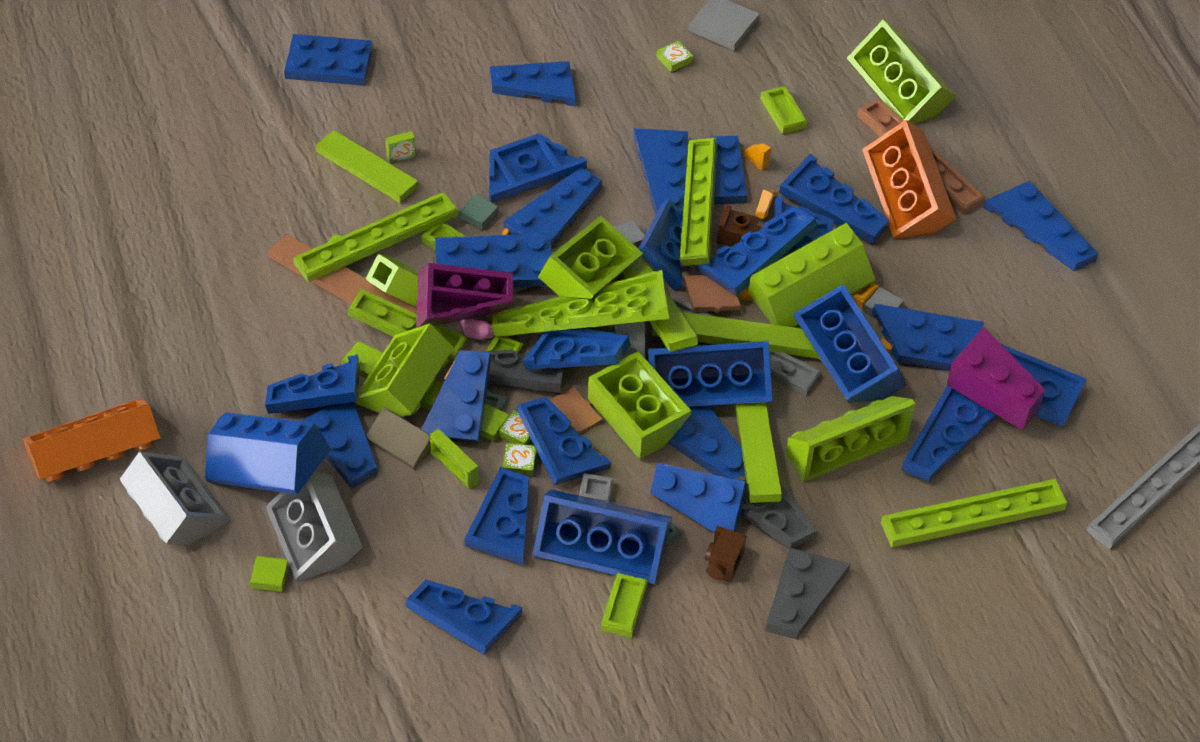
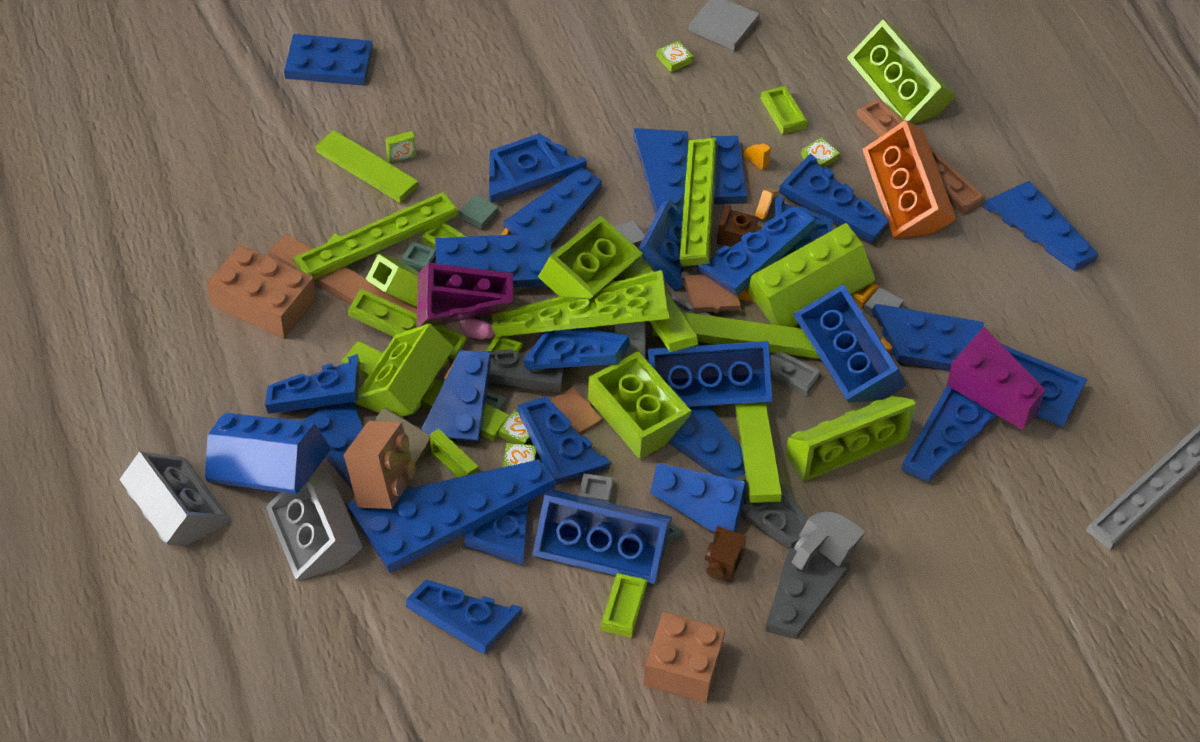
orange slope [22,398,160,482] -> none
lime tile [250,556,289,592] -> none
blue wing [490,61,576,107] -> none
lime plate [881,479,1067,548] -> none
none -> nougat brick [207,245,316,339]
none -> nougat brick [344,421,416,509]
none -> blue wing [346,459,555,573]
none -> sand green tile [400,241,436,272]
none -> nougat brick [643,612,726,703]
none -> light grey brick [791,512,865,570]
none -> tile [801,137,840,169]

